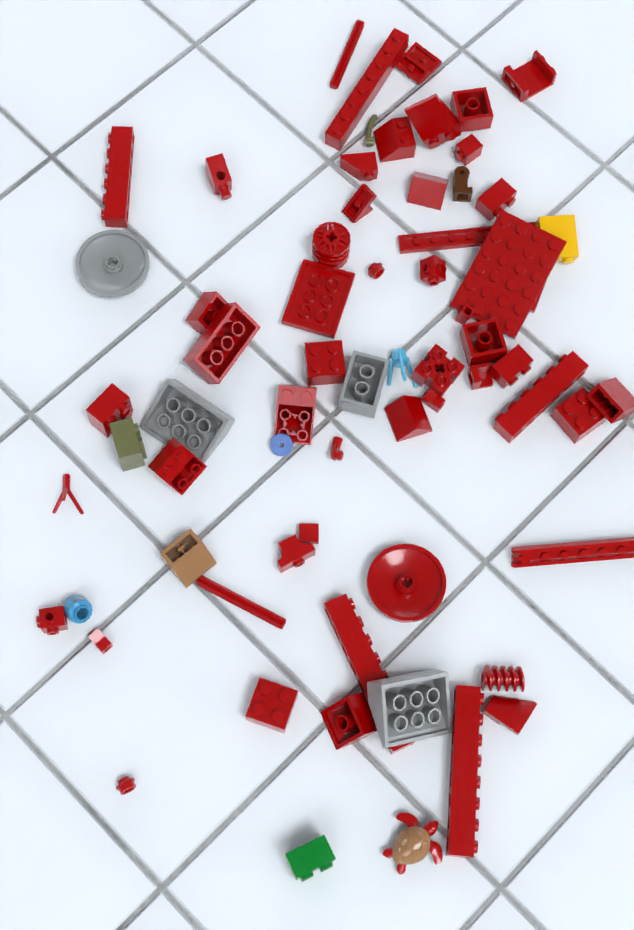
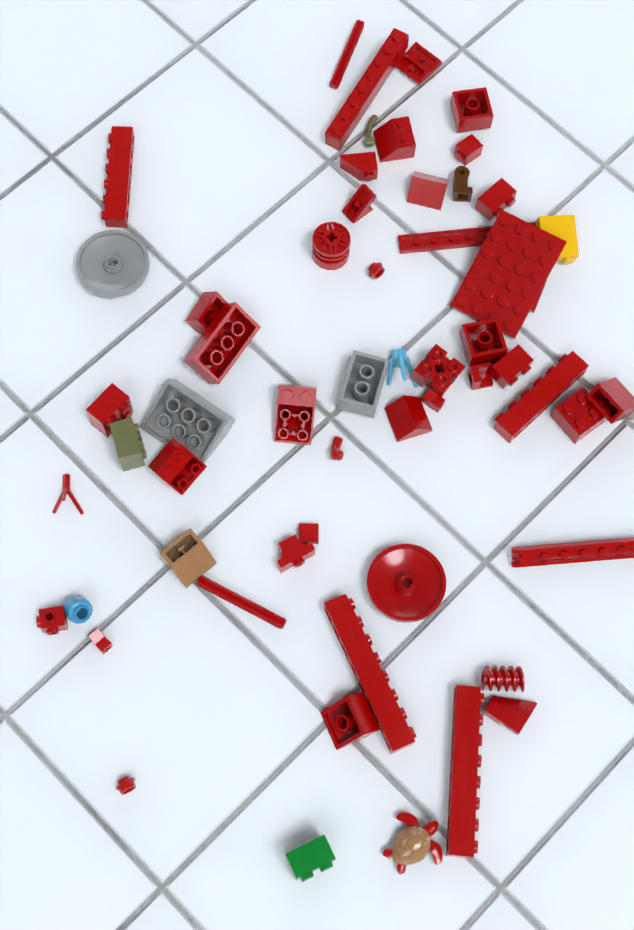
red torso [205,153,232,200] -> none
red brick [245,677,298,734] -> none
wheel [270,433,293,456] -> none
red plate [282,259,355,339] -> none
red brick [304,340,346,386] -> none
light grey slope [367,669,452,748] -> none
red slope [404,94,461,149] -> none
red brick [420,255,446,286] -> none
red piece [455,304,475,324] -> none
red panel [501,50,557,102] -> none

